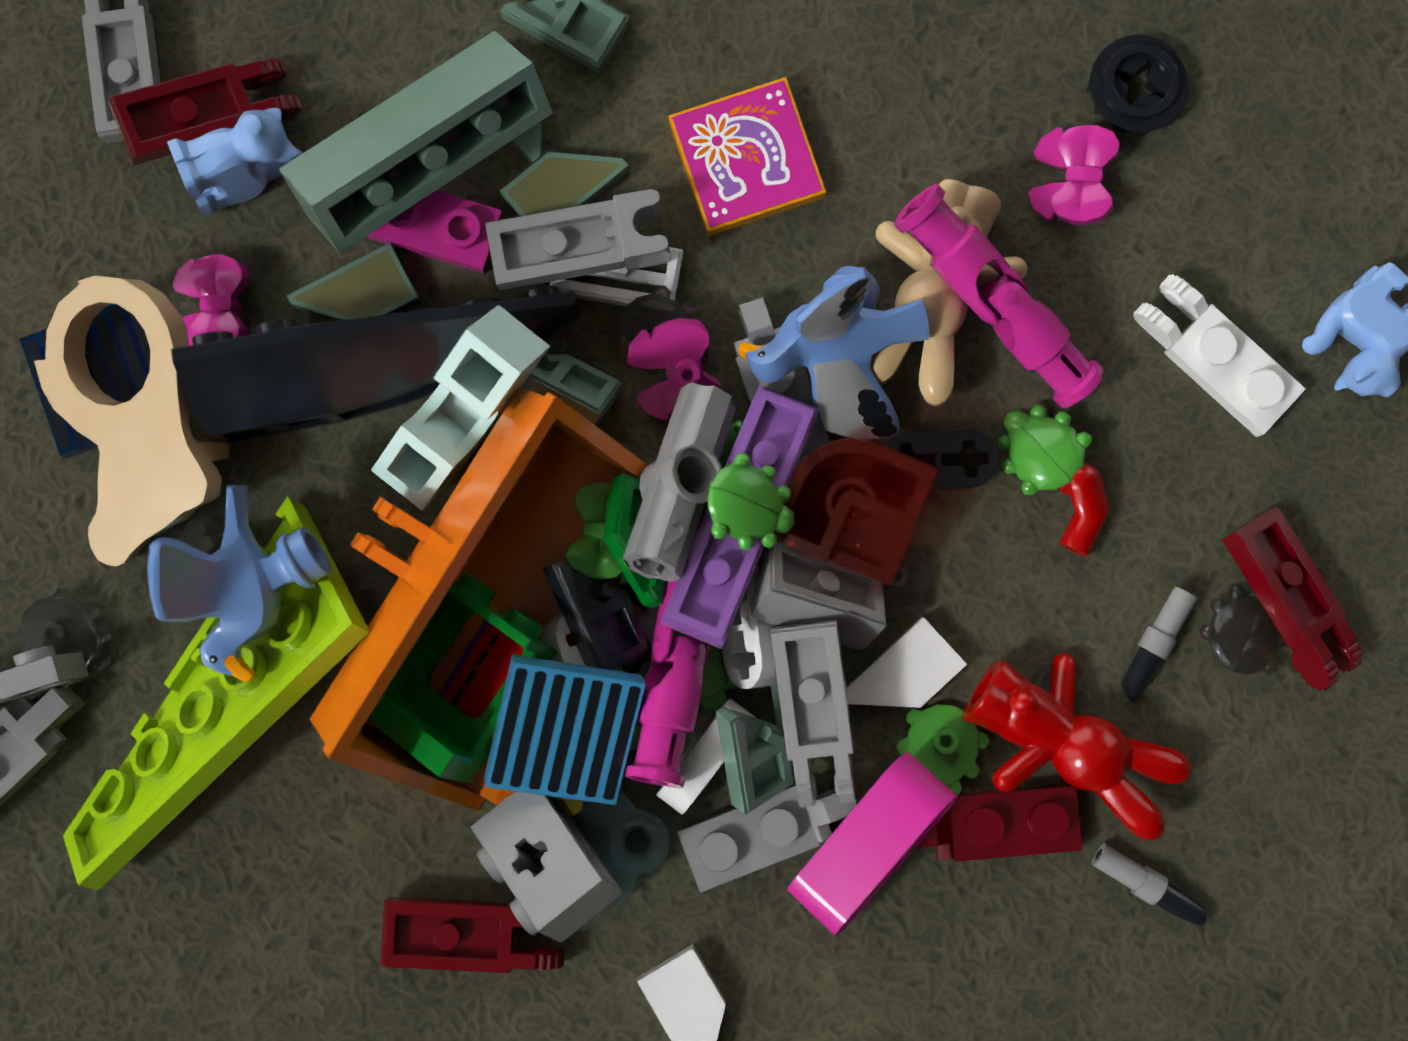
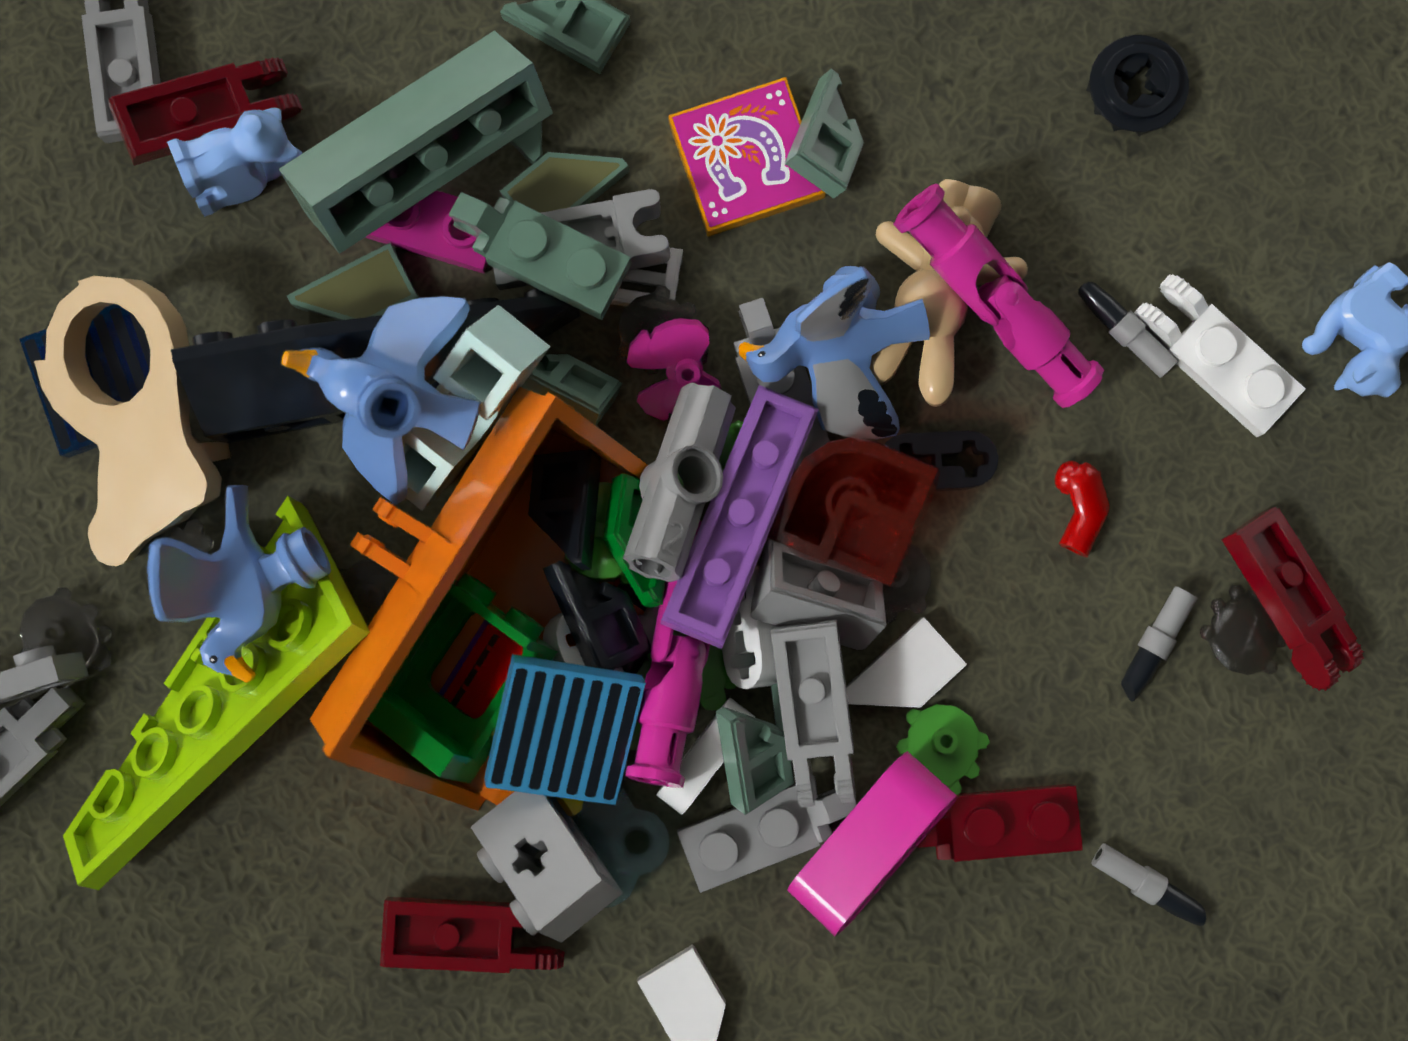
dark pink piece [172,254,251,346] -> none
bright green piece [708,452,795,551] -> none
red animal [961,653,1192,841] -> none
bright green piece [996,404,1092,496] -> none
dark pink piece [1028,125,1120,225] -> none
none -> medium blue animal [281,296,481,505]
none -> sand green hinge [449,192,632,320]
none -> black tile [528,449,601,570]
none -> sand green tile [784,69,864,198]
none -> light grey piece [1078,282,1178,378]

